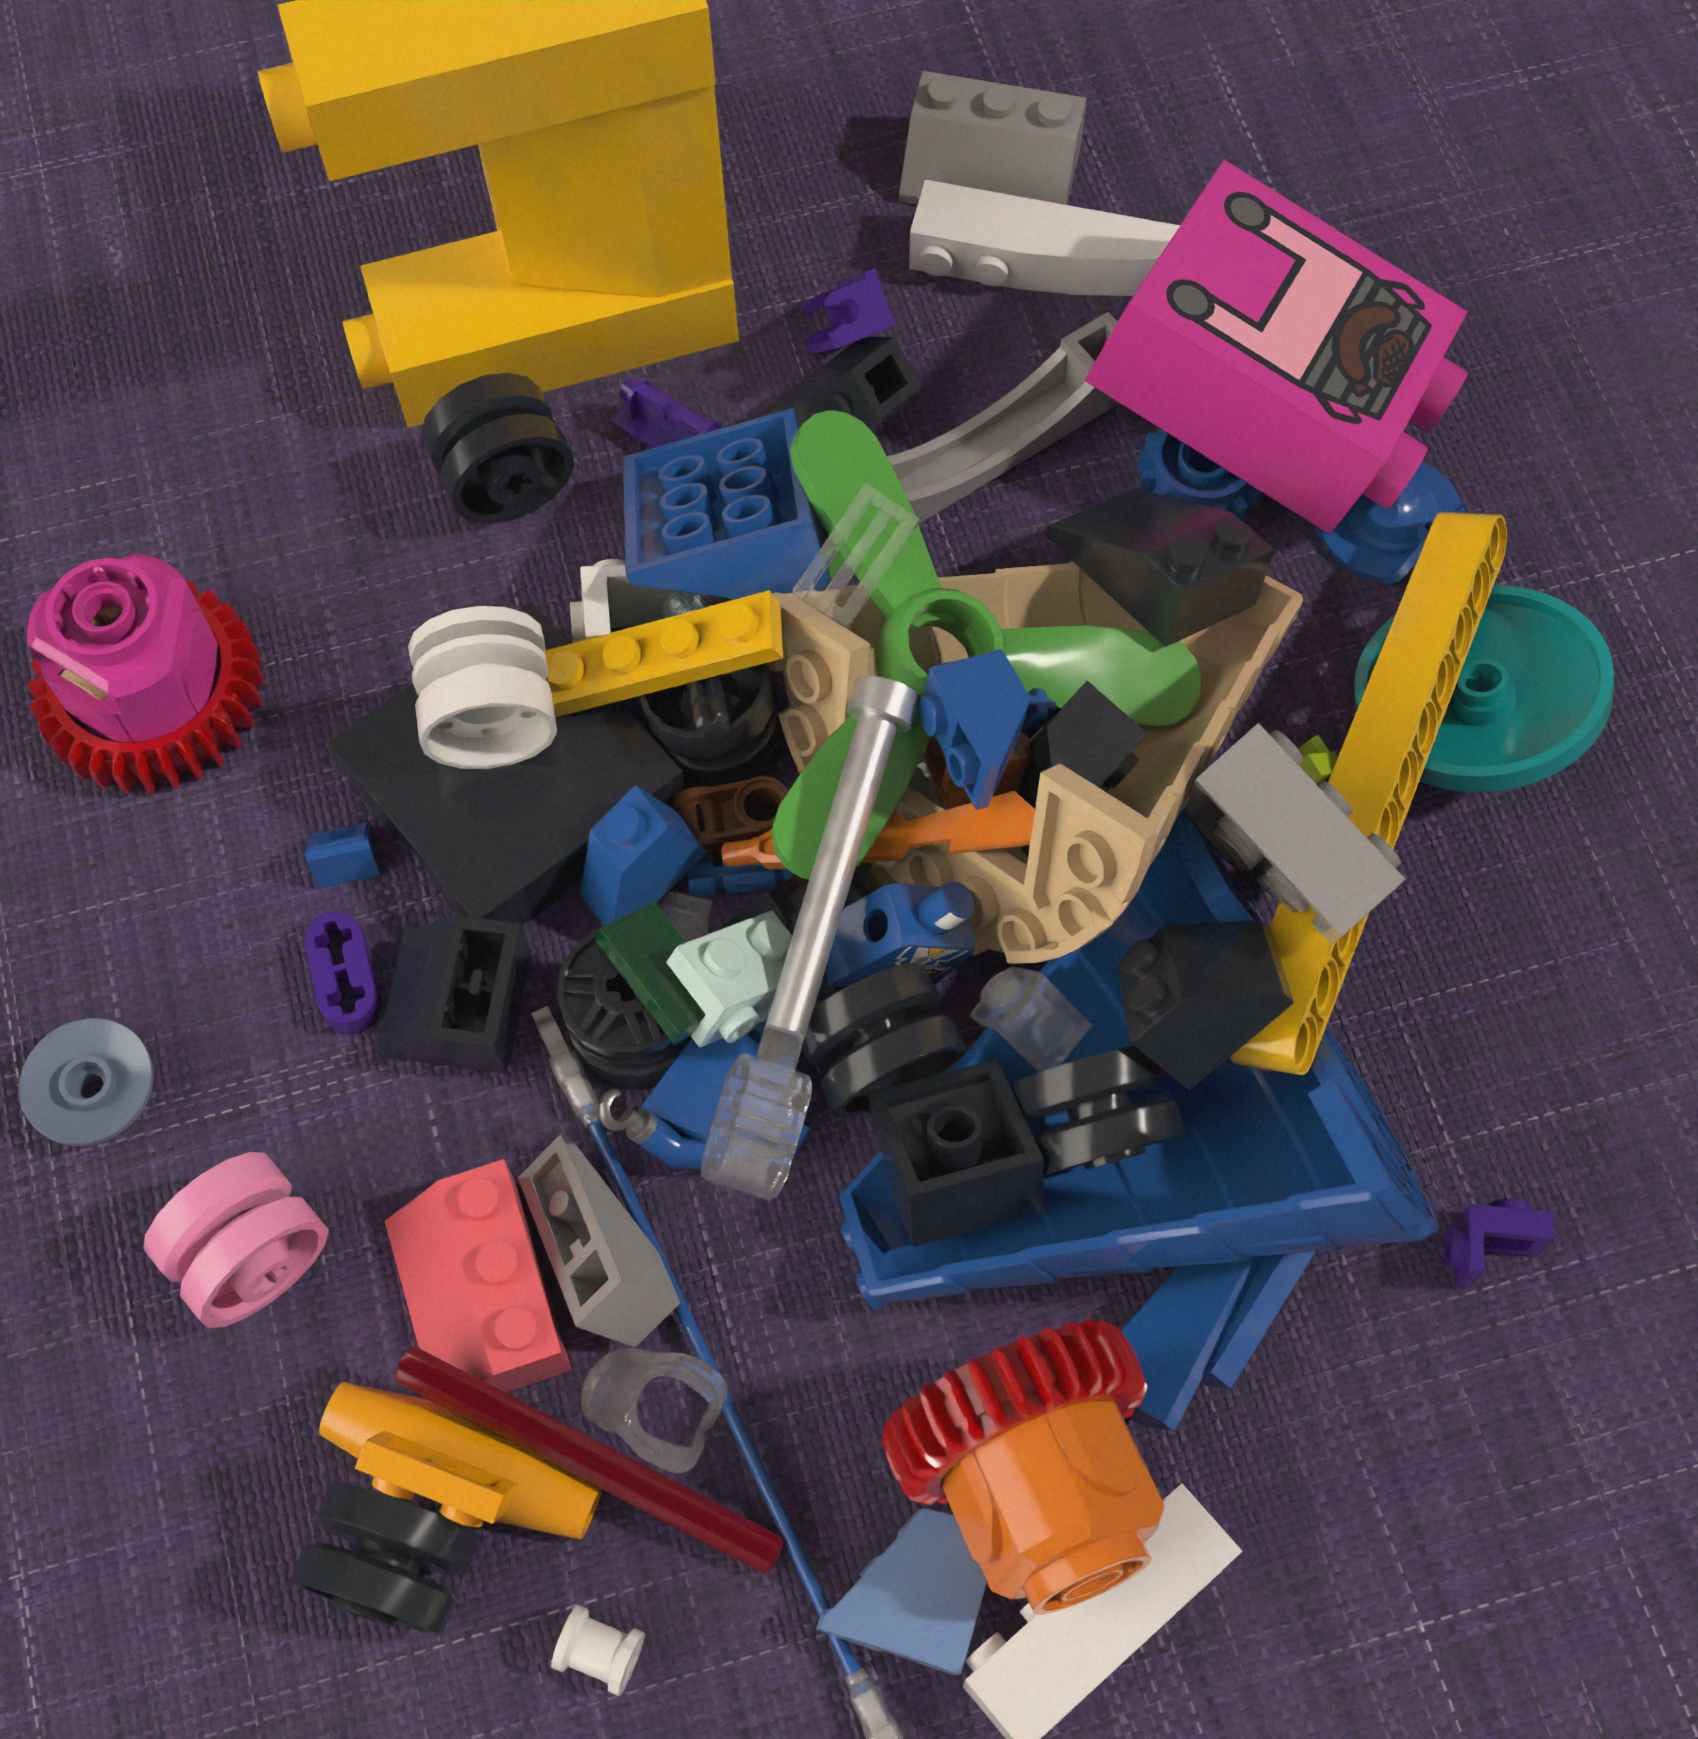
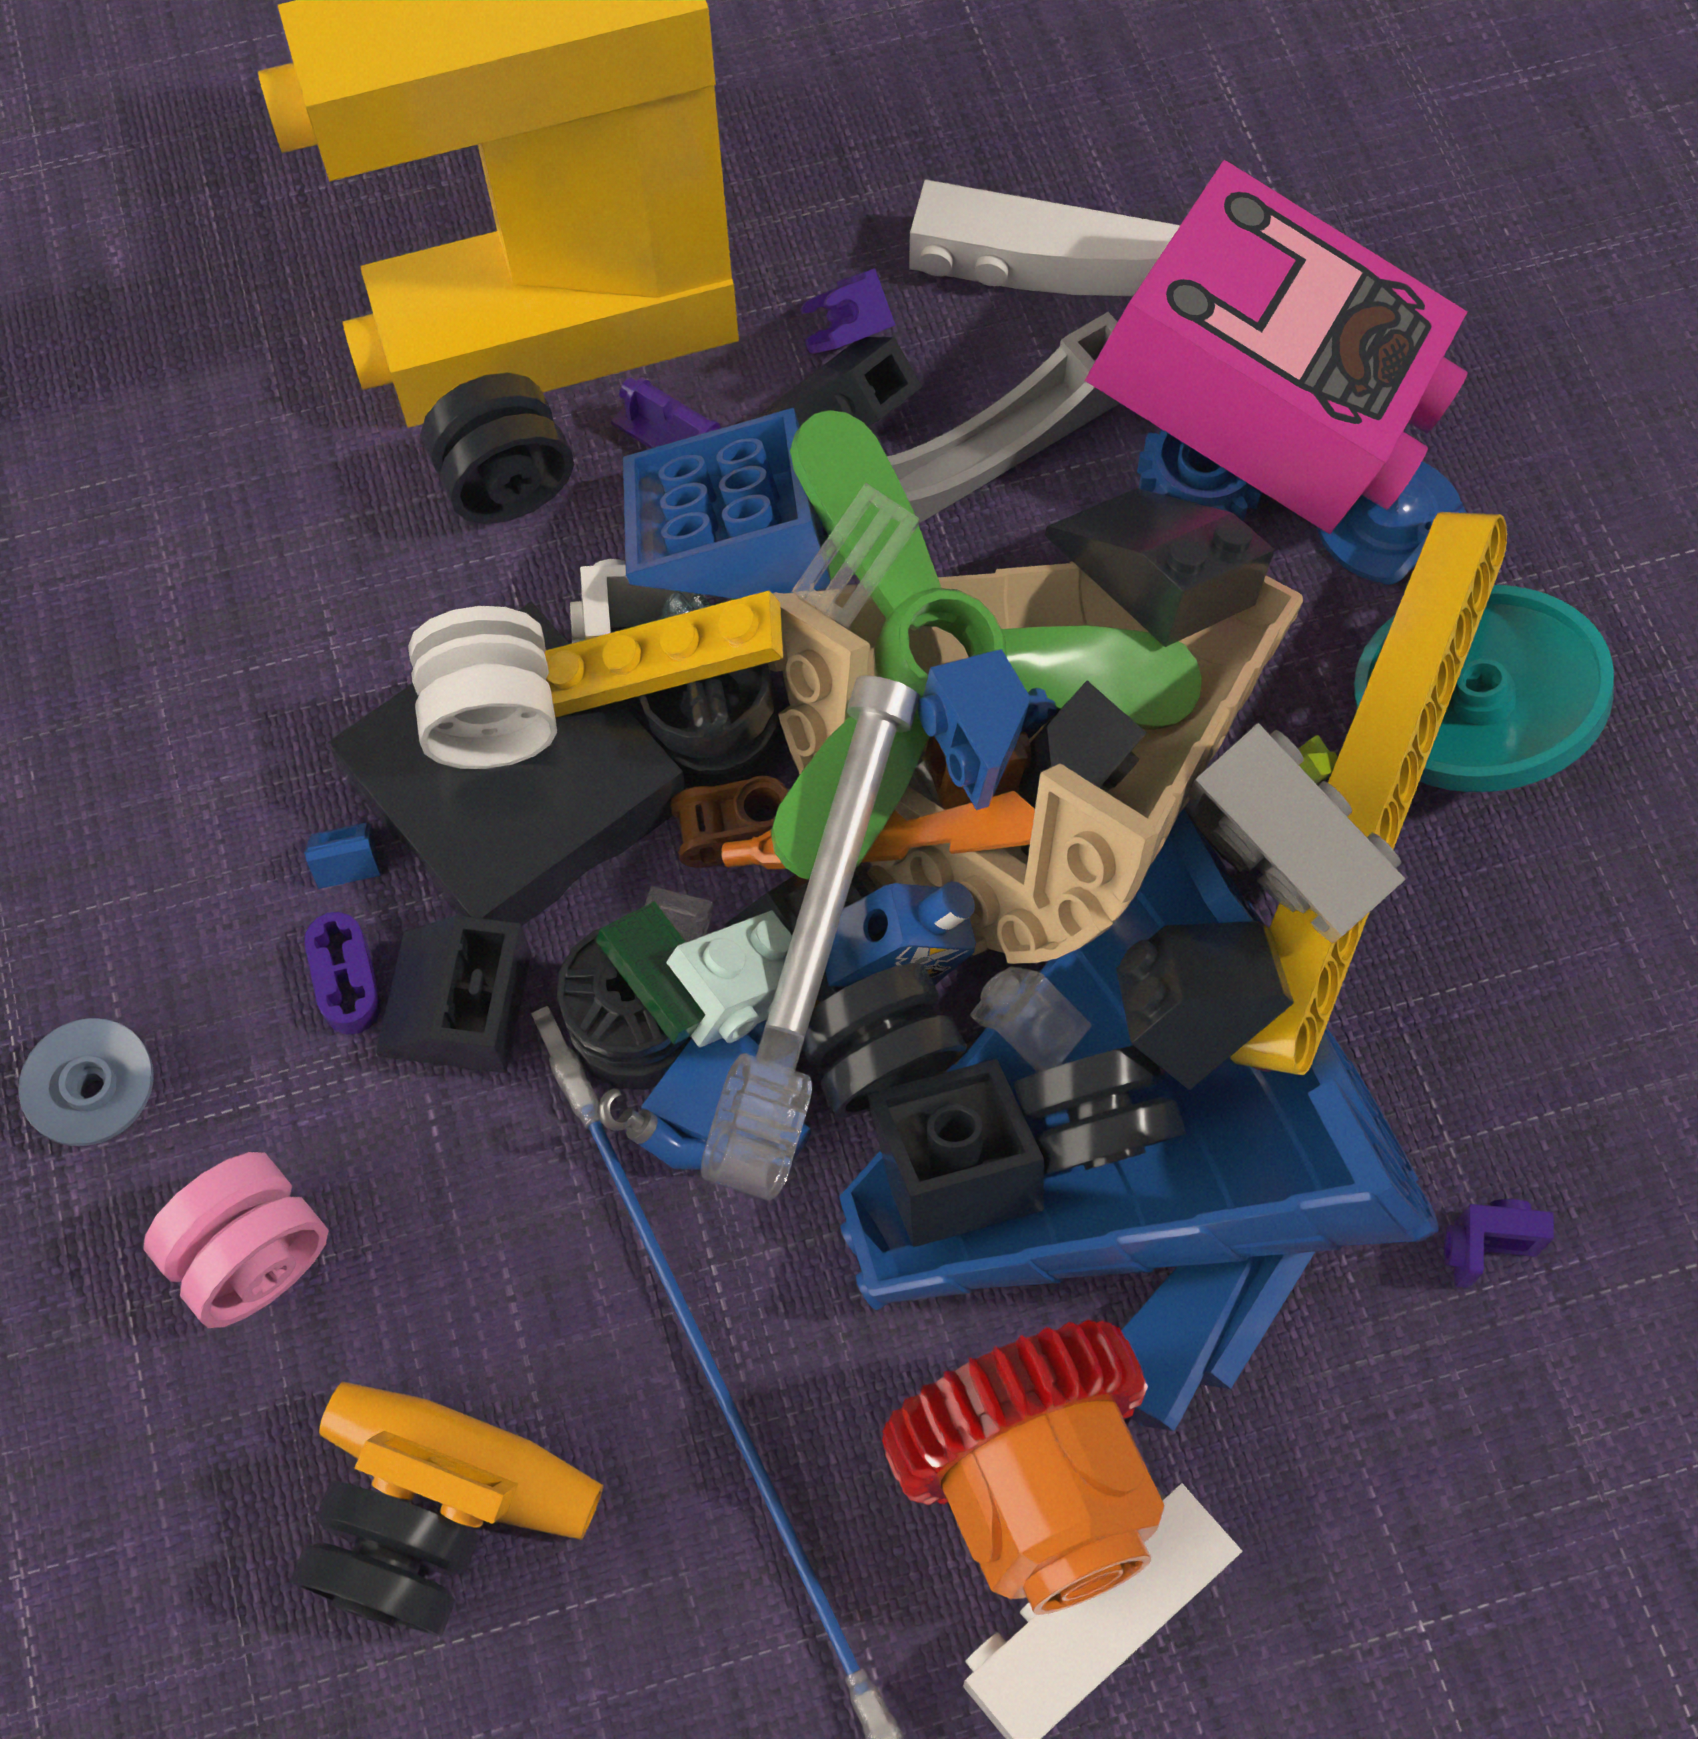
dark pink piece [27,553,265,794] -> none
coral slope [385,1159,571,1393] -> none
dark red axle [394,1346,783,1572] -> none
light grey slope [518,1134,681,1348] -> none
white bush [551,1605,645,1696] -> none
blue slope [580,785,708,927] -> none
clear piece [581,1348,728,1474] -> none
blue axle [687,858,795,897] -> none
medium blue slope [816,1508,987,1675] -> none
light grey slope [899,71,1087,205] -> none

